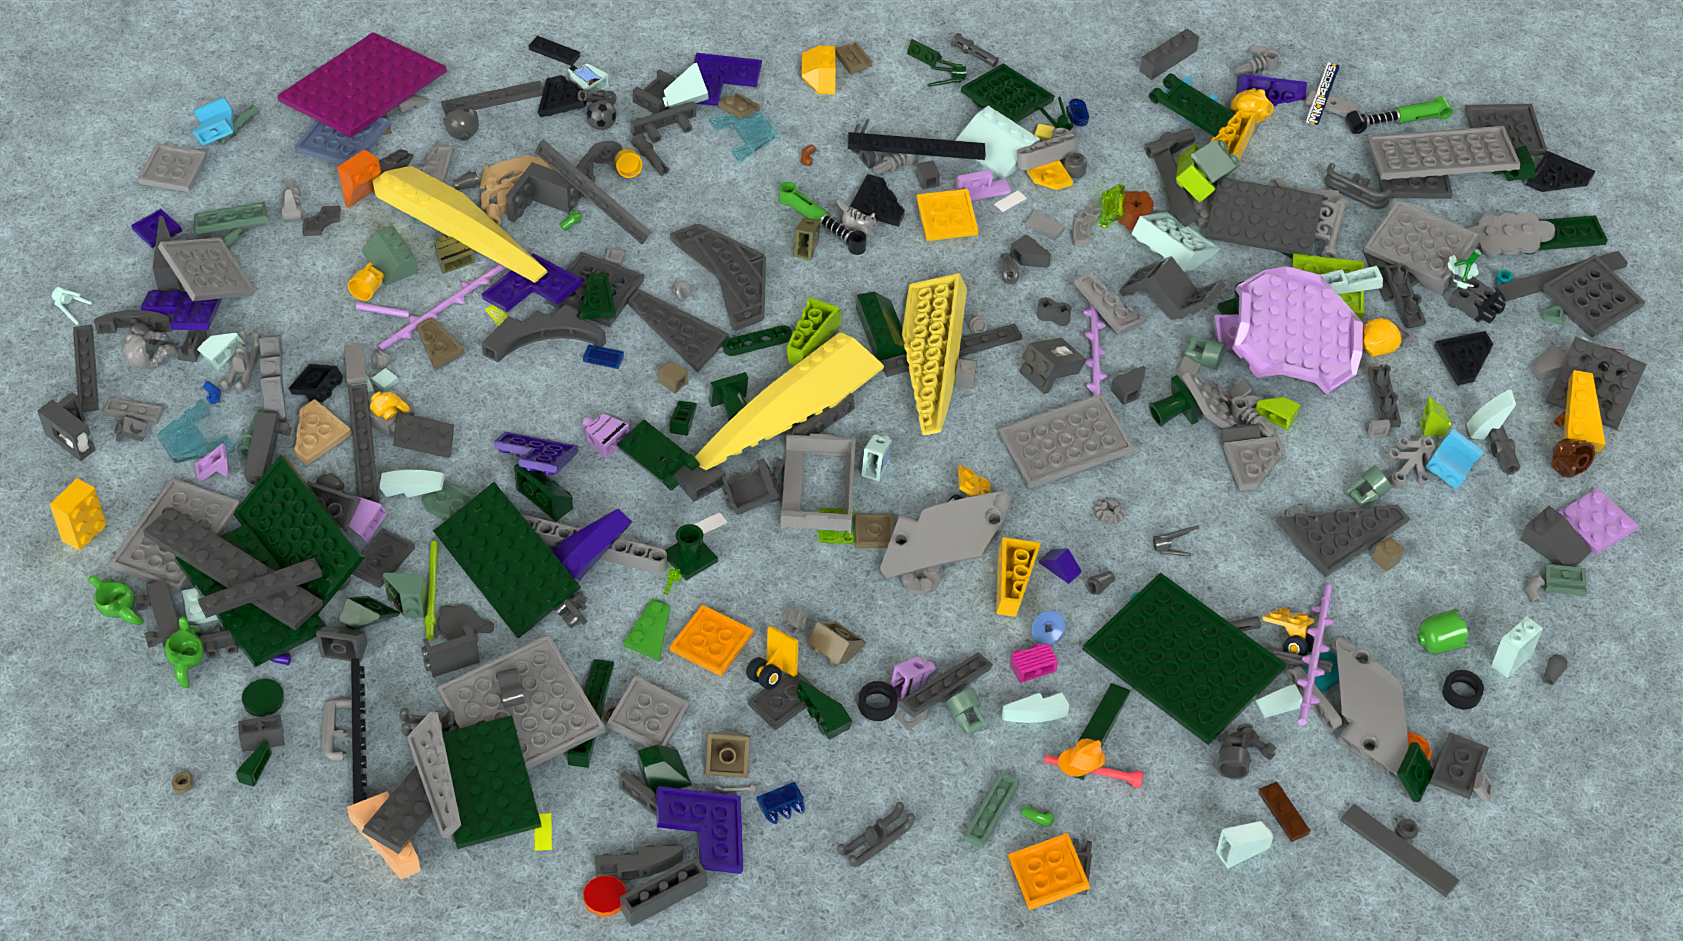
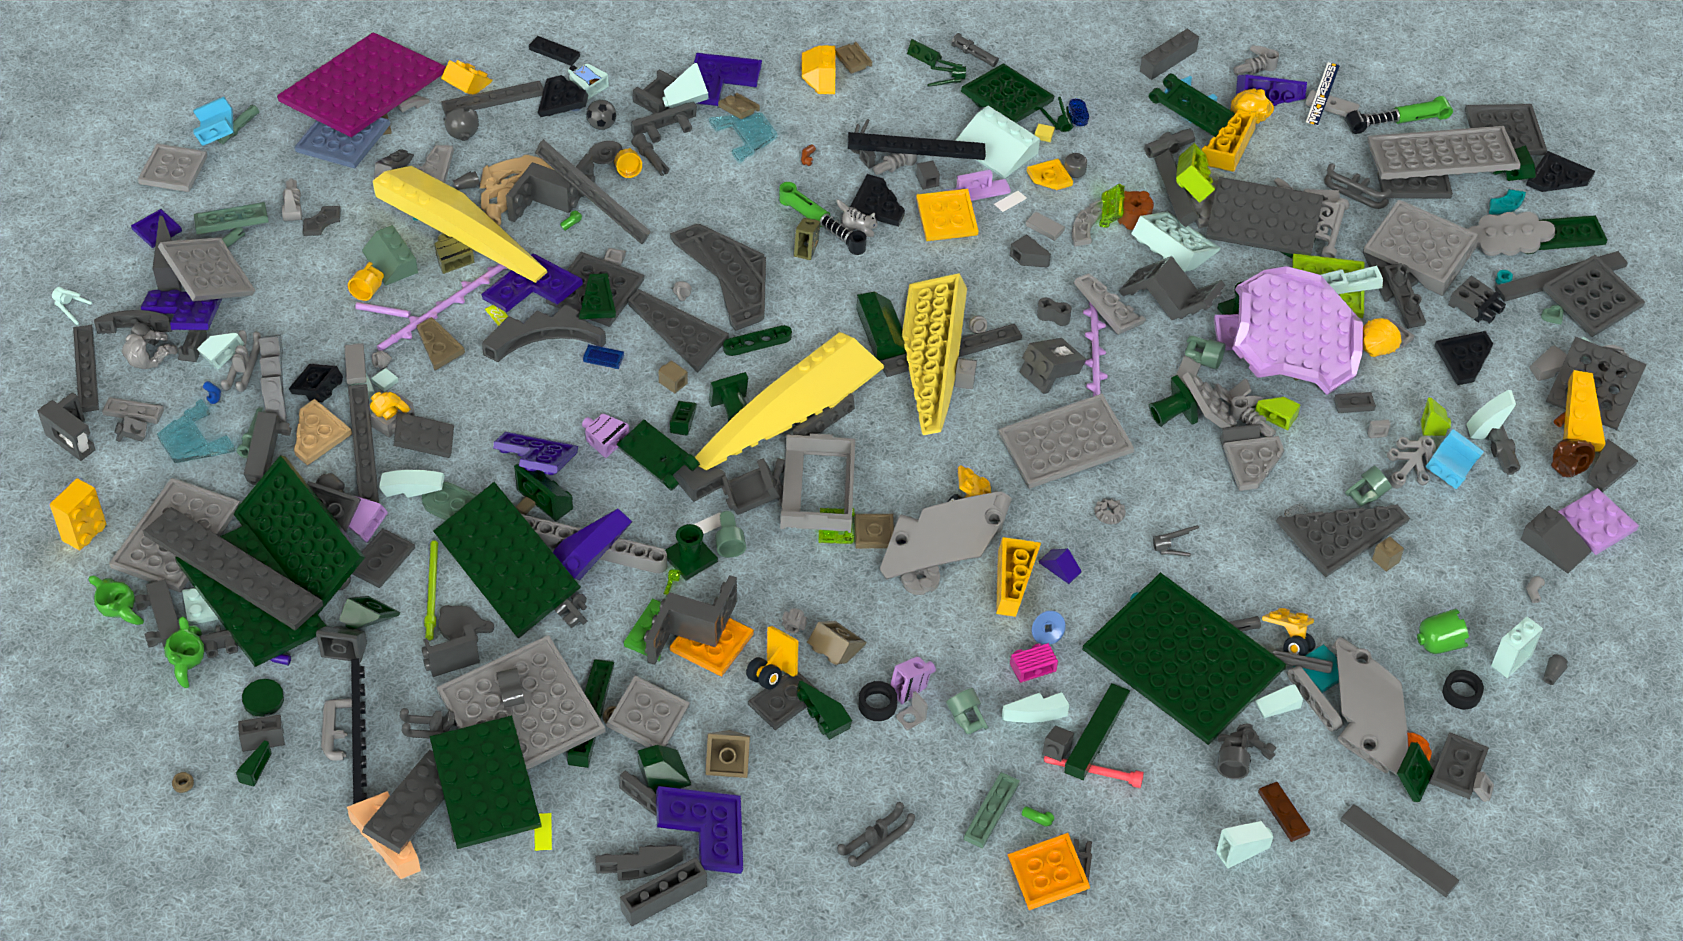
lavender slope [195,443,228,481] -> none
dark grey plate [198,558,322,618] -> none
orange slope [337,149,381,208] -> none
sand green slope [383,572,428,619] -> none
light grey wing [407,711,461,839] -> none
dark grey pin [578,90,617,105] -> none
red tile [583,875,626,917] -> none
light grey hinge [713,784,757,793] -> none
clear blue plate [756,782,805,824] -> none
lime wedge [786,297,842,366] -> none
light aqua torso [861,435,892,481] -> none
dark grey tile [898,653,993,718] -> none
dark grey piece [1000,253,1019,285] -> none
light grey beam [1017,128,1077,170] -> none
light orange piece [1058,738,1105,776] -> none
dark grey cone [1086,571,1115,595] -> none
dark grey slope [1111,366,1146,405] -> none
sand green slope [1191,139,1240,183] -> none
lavender plant [1297,584,1334,725] -> none
dark grey plate [1368,364,1401,428] -> none
dark grey plate [1396,819,1418,840] -> none
light aqua plant [1448,249,1481,289] -> none
sand green plate [1544,564,1587,596] -> none
none -> yellow slope [441,60,492,95]
none -> dark tan piece [516,497,535,515]
none -> dark grey bracket [644,575,737,665]
none -> sand green piece [715,511,746,558]
none -> dark grey brick [1042,725,1074,762]
none -> dark grey plate [1334,392,1376,413]
none -> teal tile [1489,189,1526,215]
none -> dark grey wing [1587,439,1638,492]

